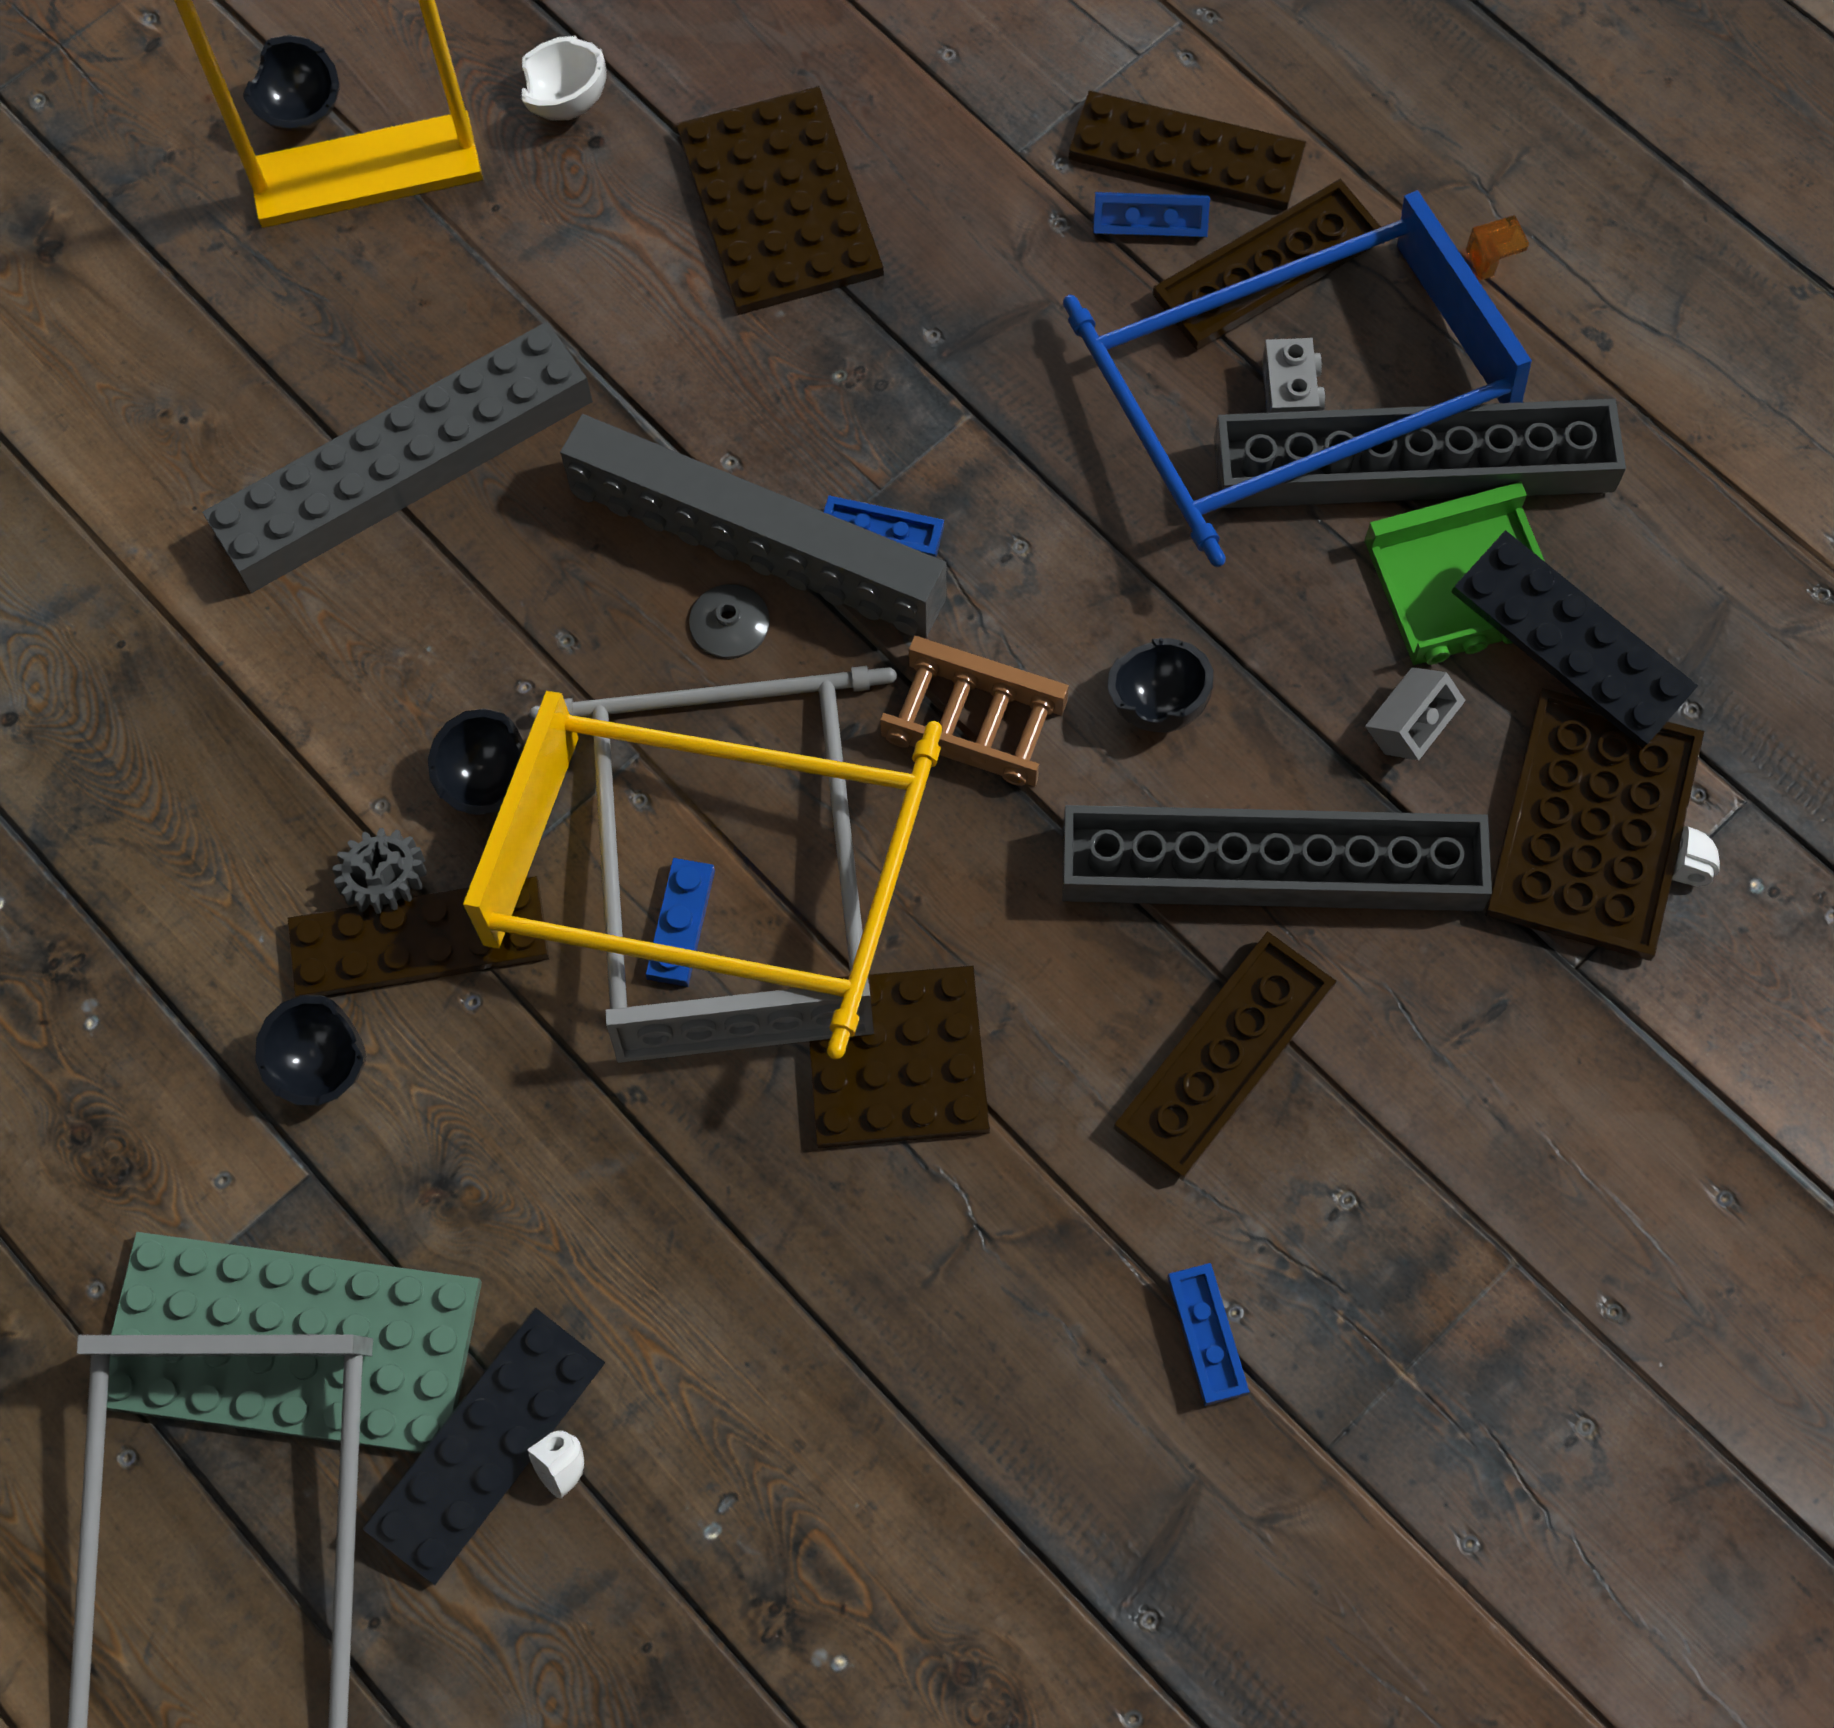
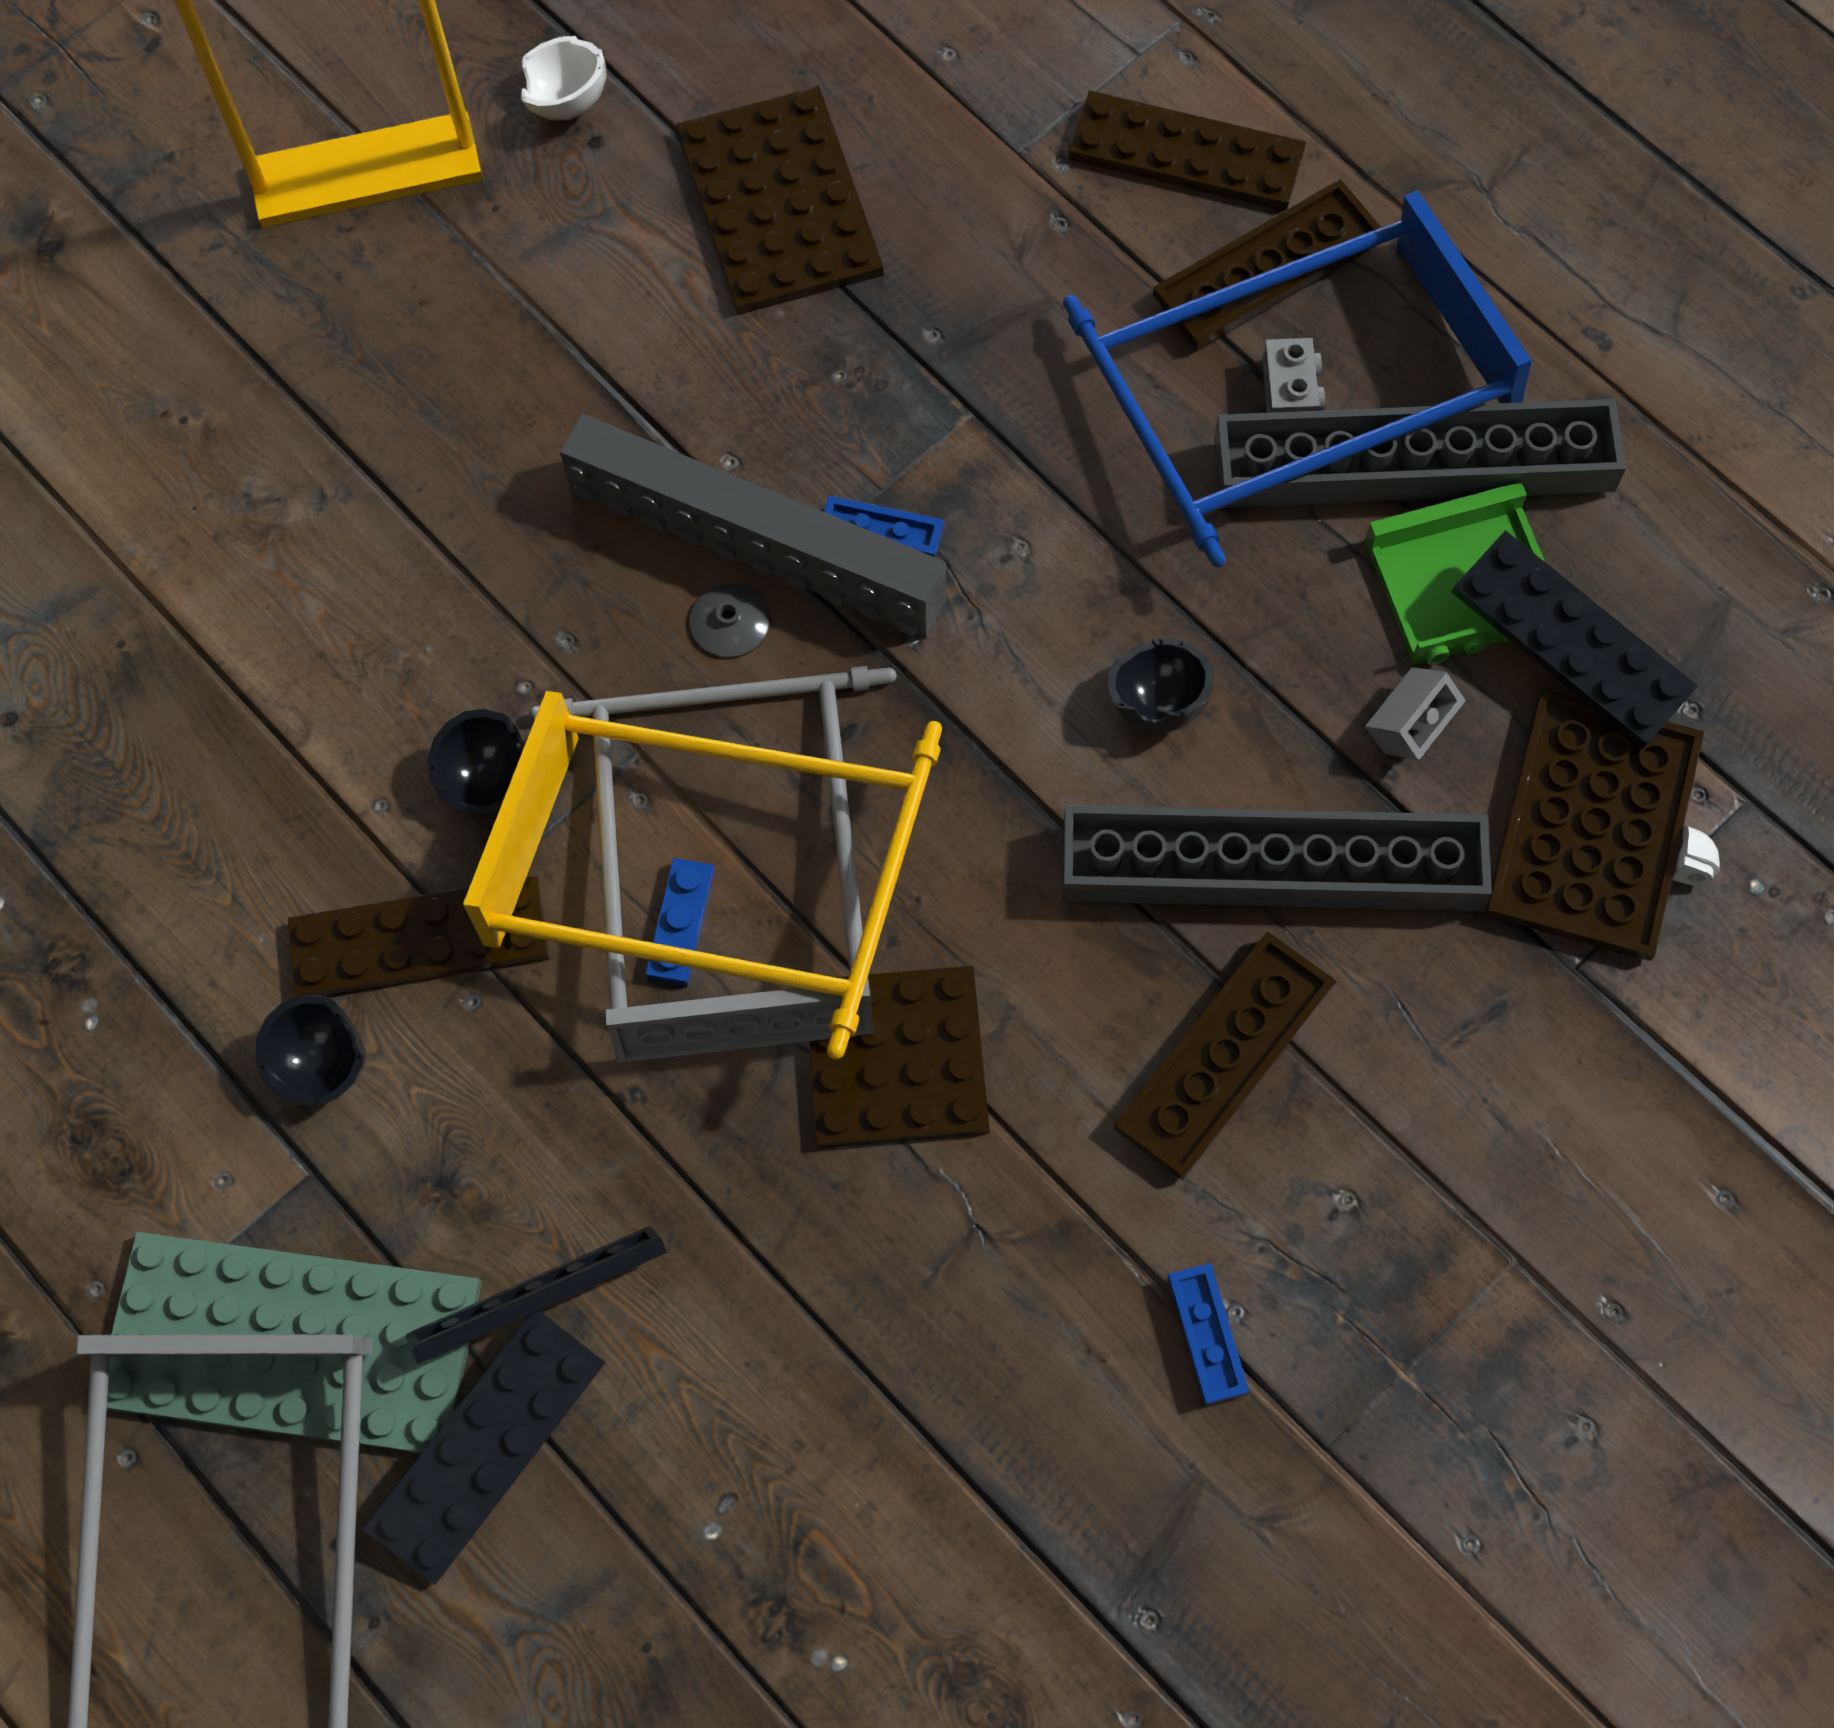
dark grey brick [202,321,593,593] -> none
black cylinder [243,35,340,132] -> none
dark grey gear [332,828,427,914] -> none
white piece [527,1431,584,1499] -> none
medium nougat fence [881,635,1069,787] -> none
blue plate [1093,192,1210,237] -> none
clear orange panel [1466,215,1529,280] -> none
none -> black tile [405,1226,667,1364]

